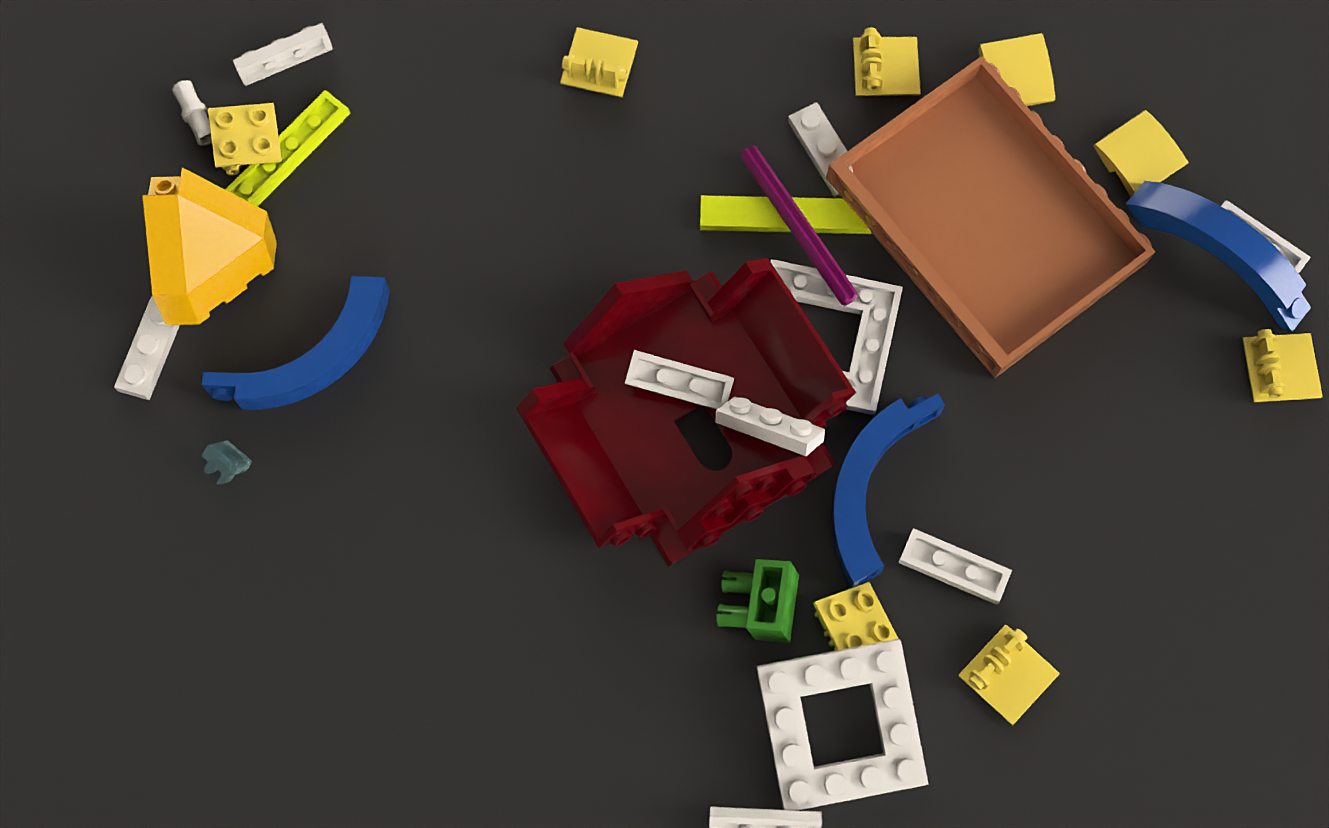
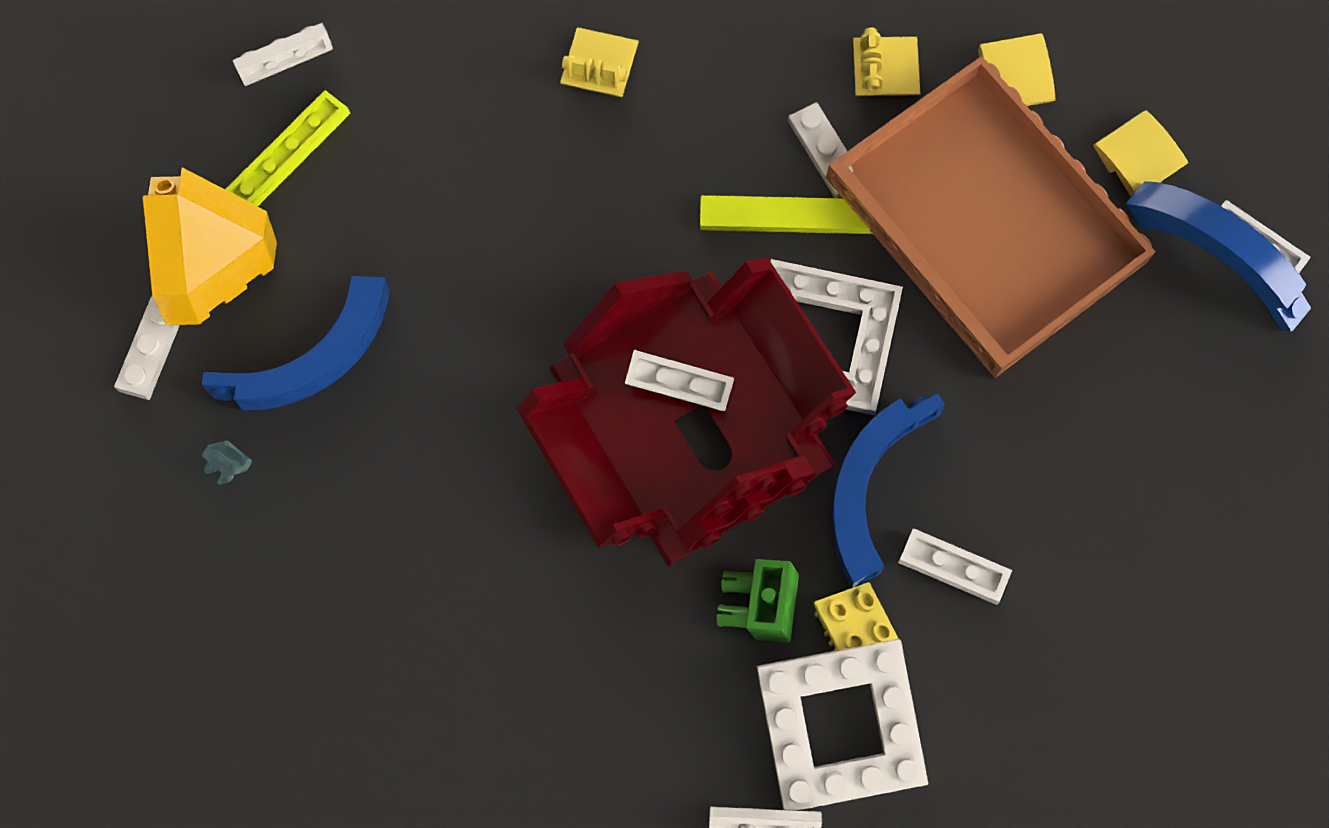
white pin [172,80,212,146] -> none
light yellow hinge [208,103,282,175] -> none
white plate [715,397,825,456] -> none
magenta axle [741,146,857,306] -> none
light yellow hinge [958,624,1060,726] -> none
light yellow hinge [1242,329,1323,402] -> none

